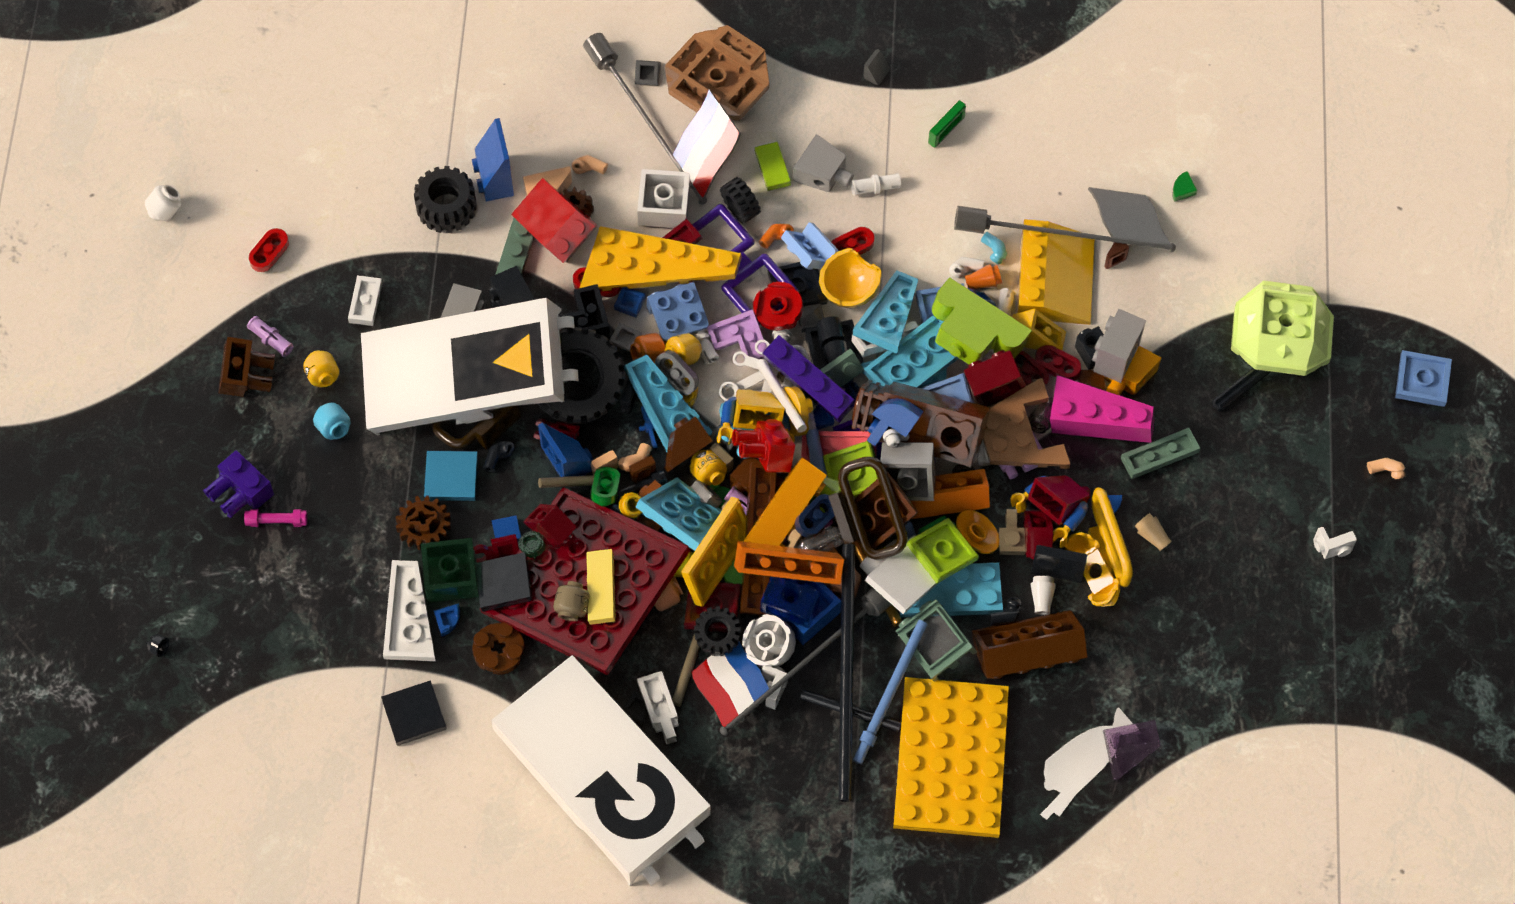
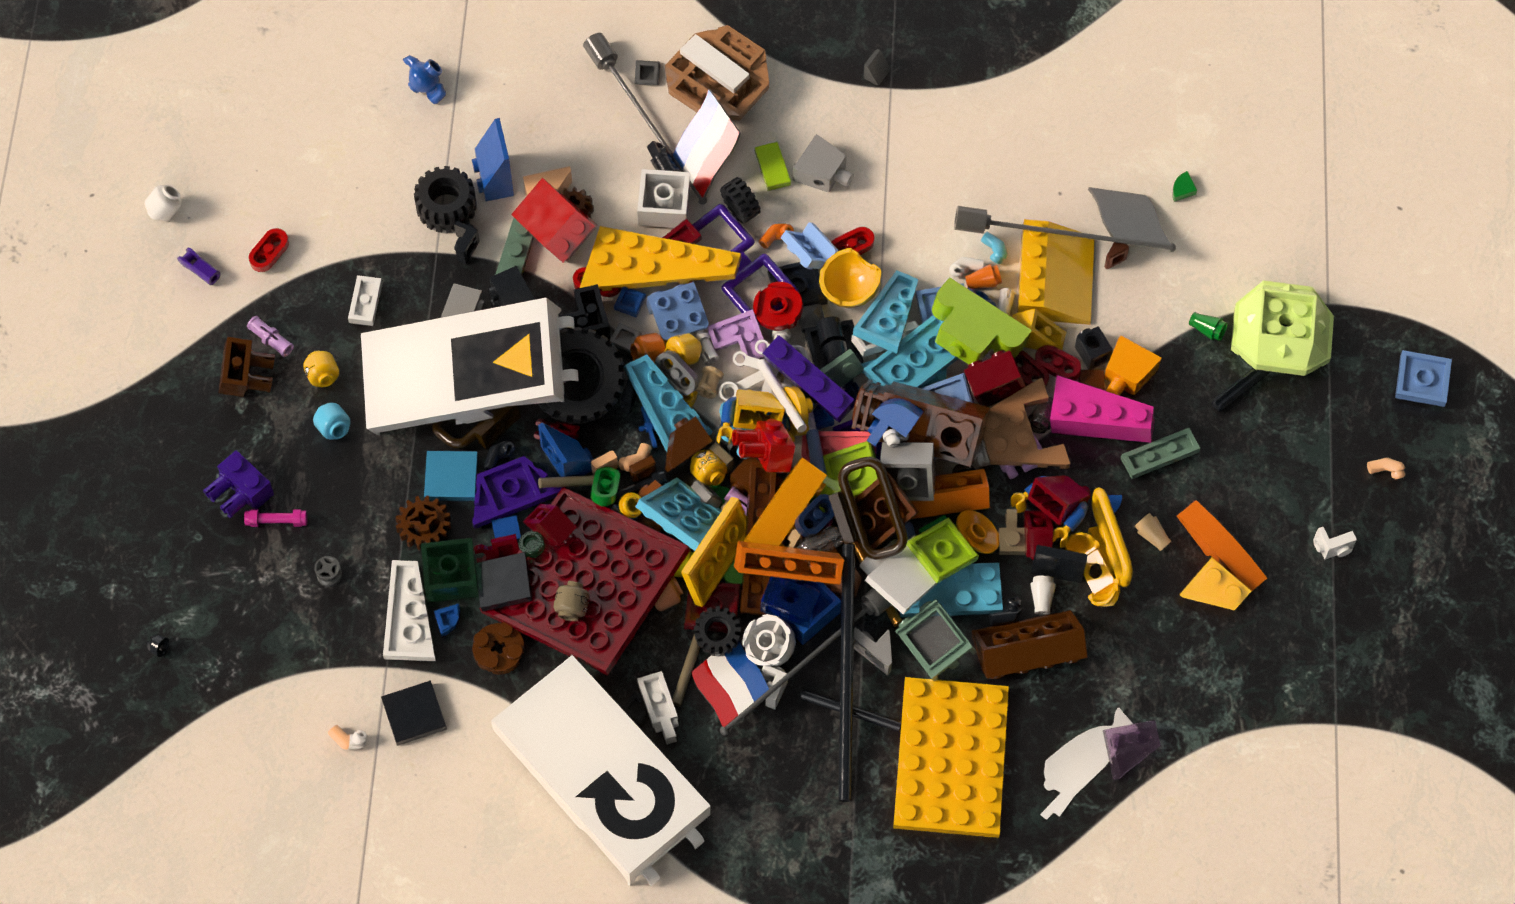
light nougat arm [571,155,608,174] -> none
light yellow tile [587,549,615,625] -> none
white pin [851,173,901,195] -> none
medium blue bar [853,620,928,765] -> none
green tile [928,100,966,148] -> none
light grey brick [1092,309,1146,383] -> none
none -> dark purple bar [177,247,220,285]
none -> dark grey wheel [314,556,342,587]
none -> arm [328,725,367,750]
none -> blue piece [403,55,446,104]
none -> black bracket [454,221,480,264]
none -> dark purple wing [473,456,562,529]
none -> black hinge [647,141,681,172]
none -> white tile [680,34,749,94]
none -> tan bush [695,366,724,399]
none -> light grey slope [854,627,892,676]
none -> orange slope [1177,500,1267,593]
none -> yellow wing [1180,557,1251,610]
none -> green cone [1189,312,1228,341]

